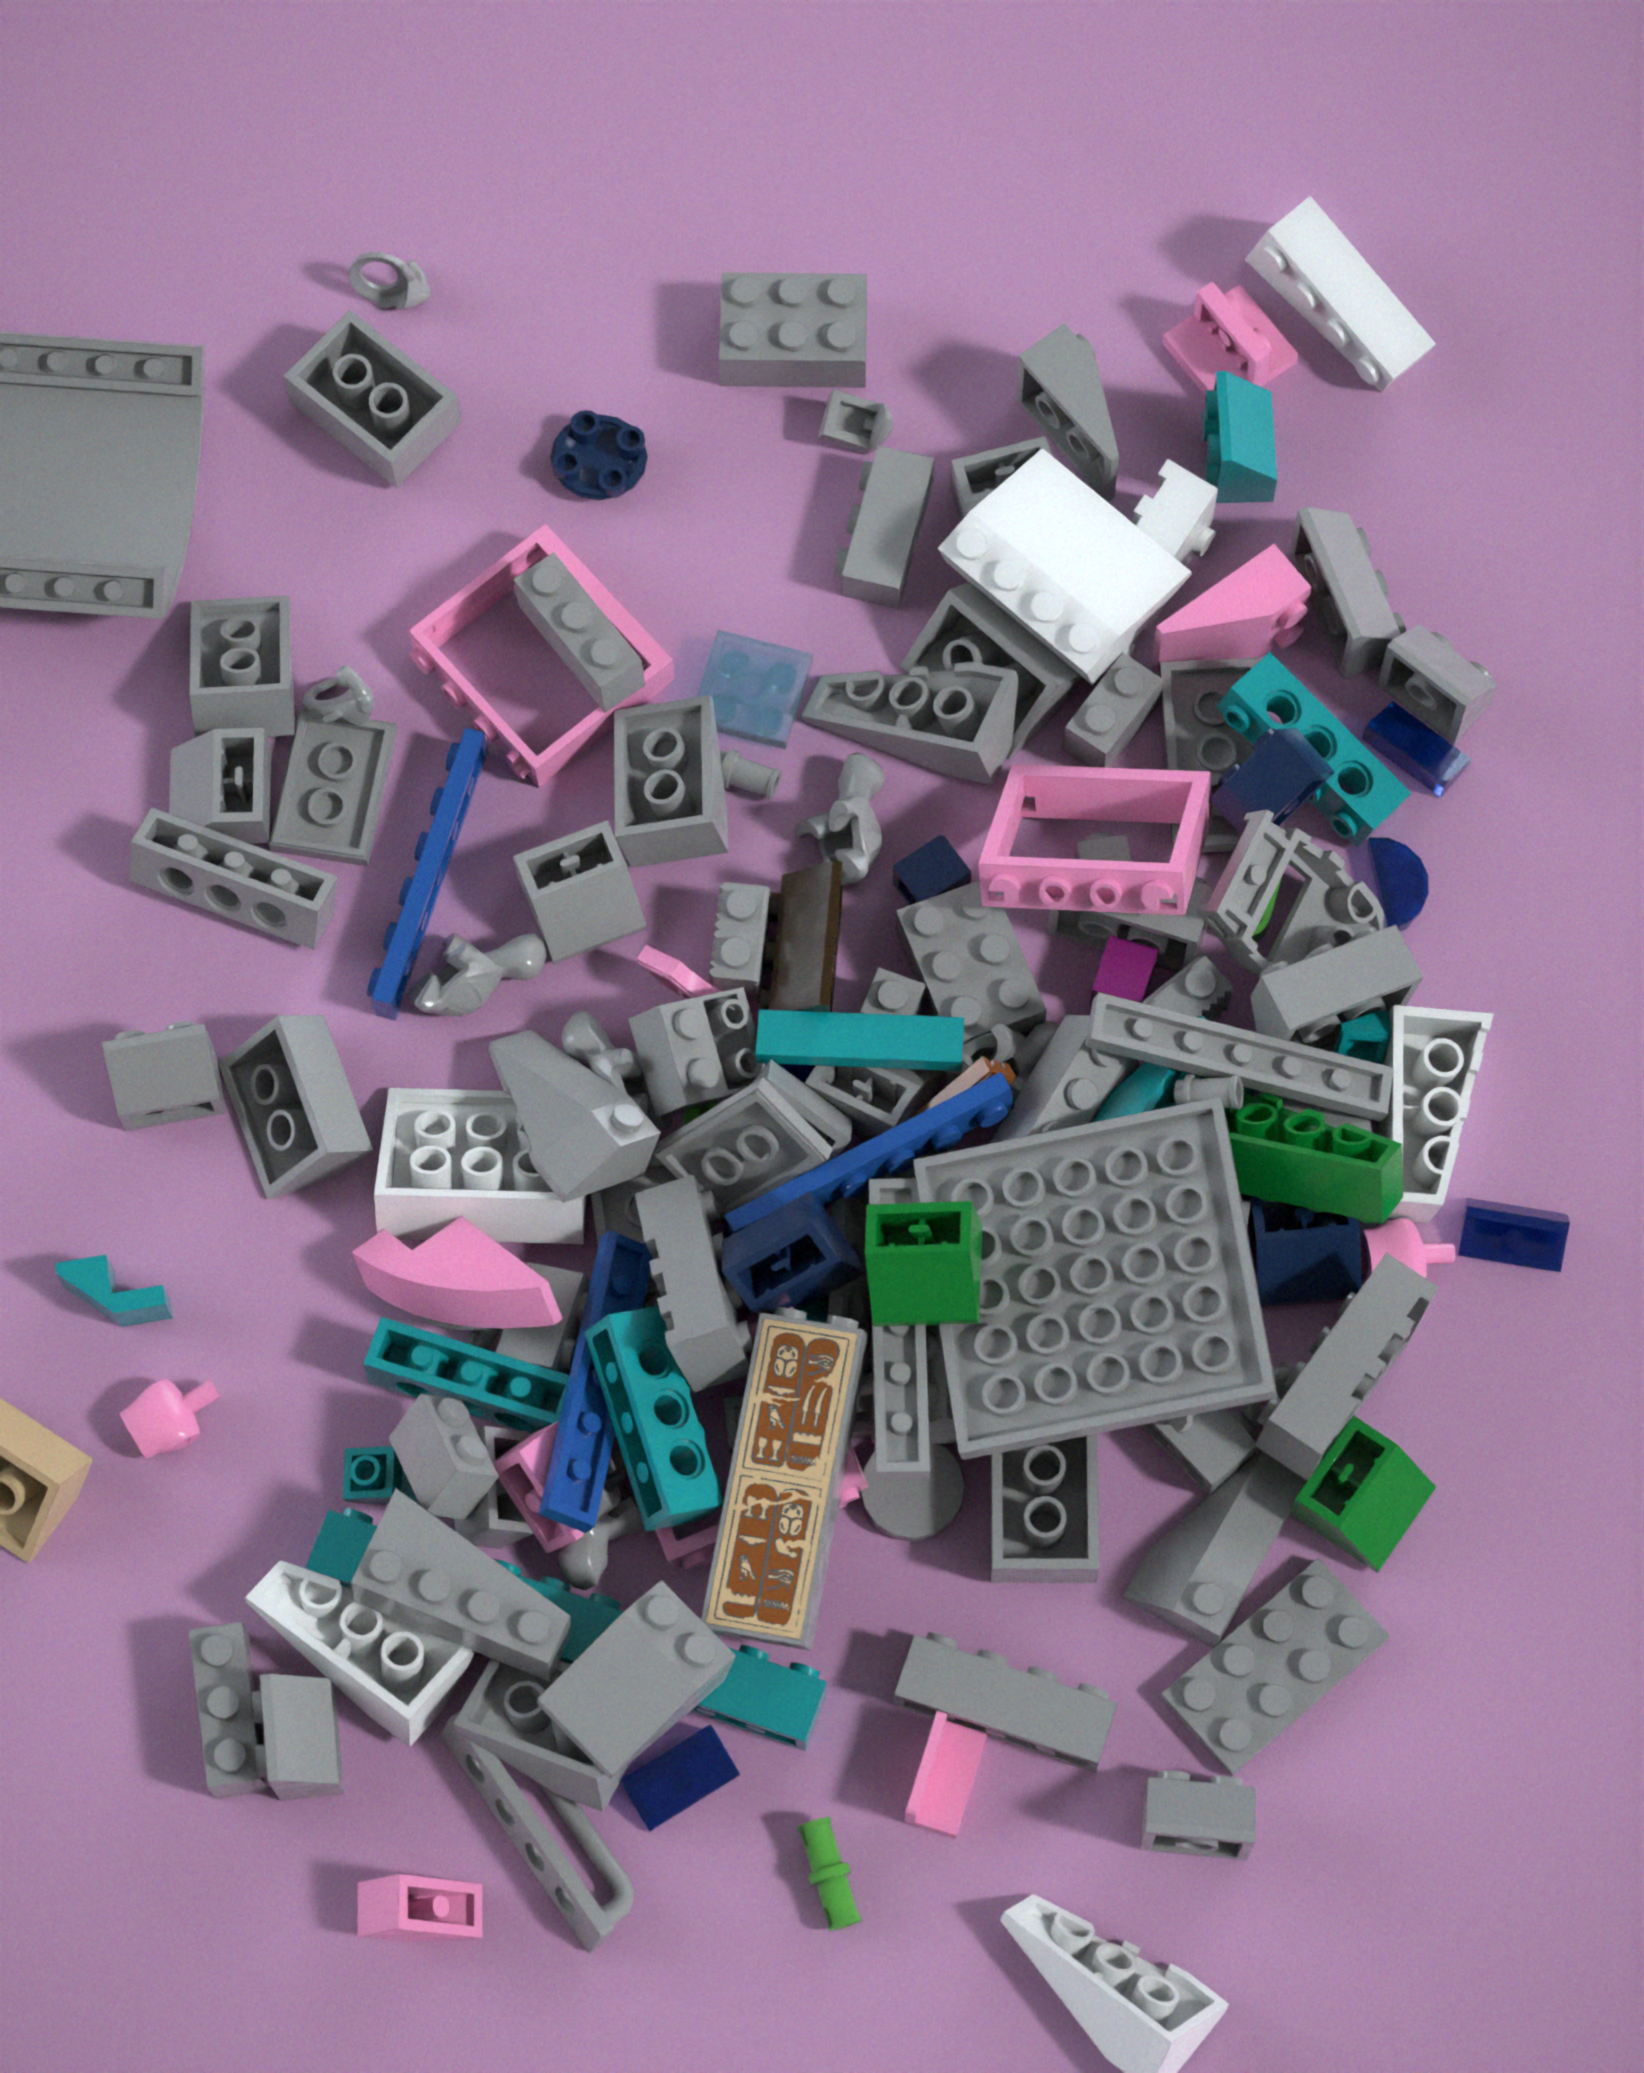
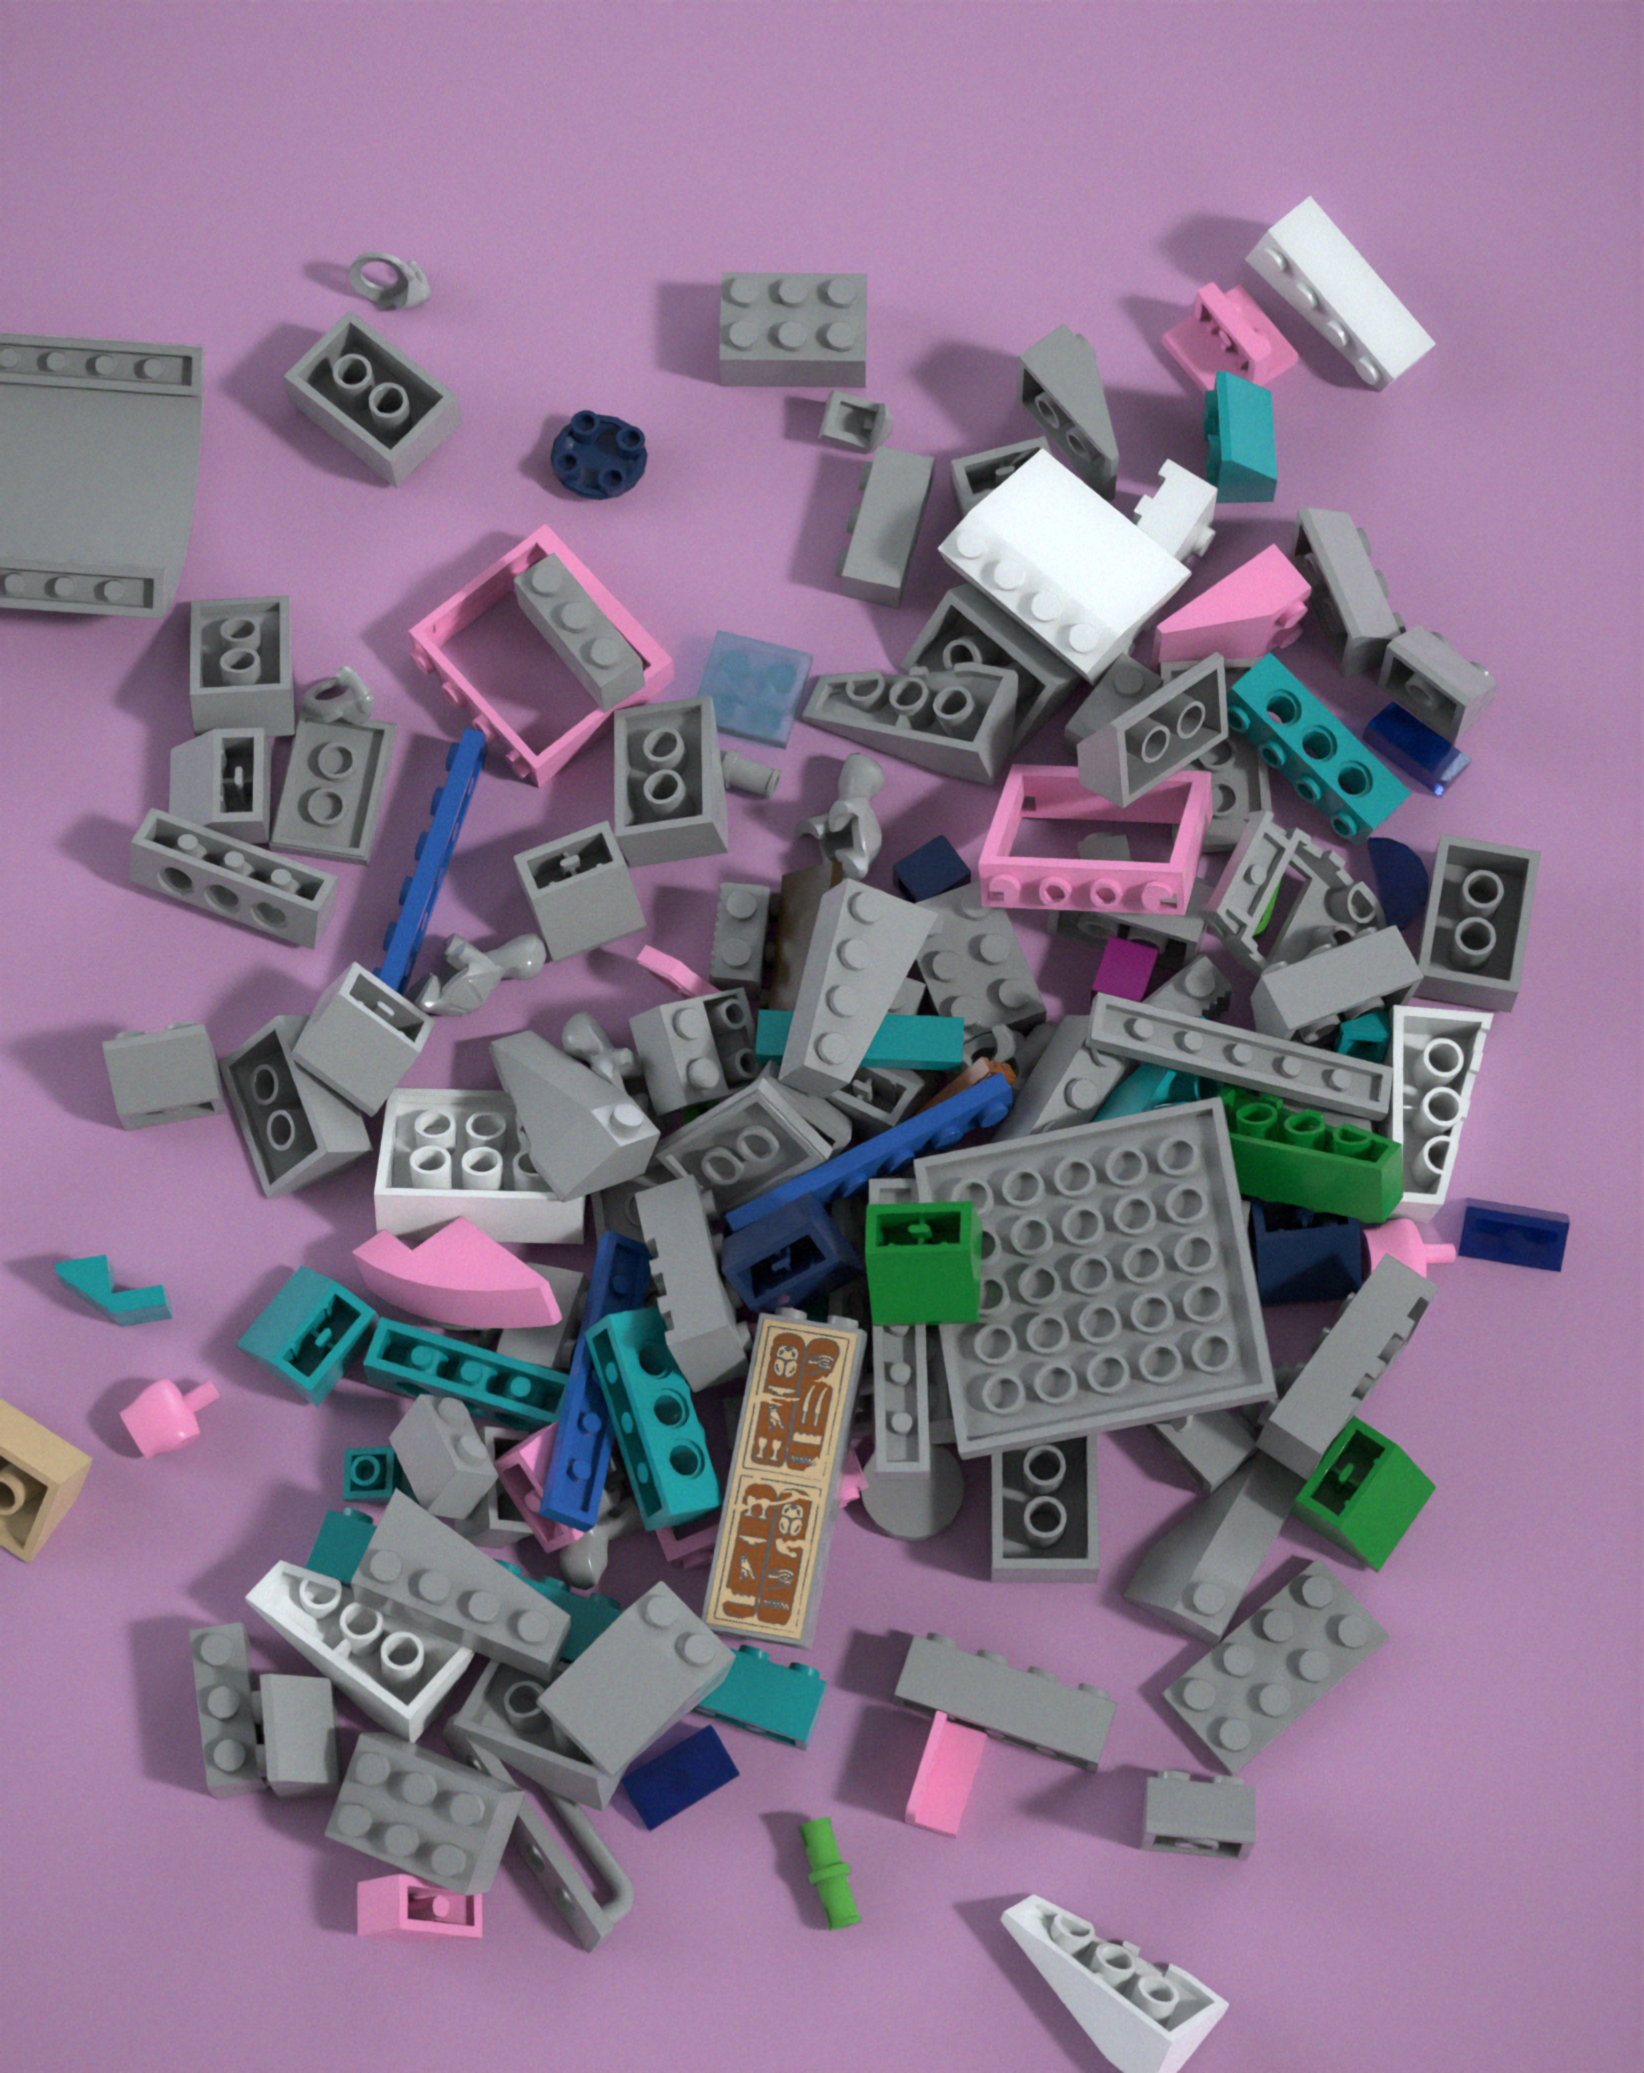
light grey pin [1174,1074,1244,1109] -> none
dark blue brick [1209,728,1335,836] -> none
none -> teal slope [235,1265,380,1408]
none -> light grey slope [290,961,435,1117]
none -> light grey brick [324,1732,526,1896]
none -> light grey wedge [778,878,939,1099]
none -> light grey slope [1076,652,1229,808]
none -> light grey brick [1413,834,1541,1013]

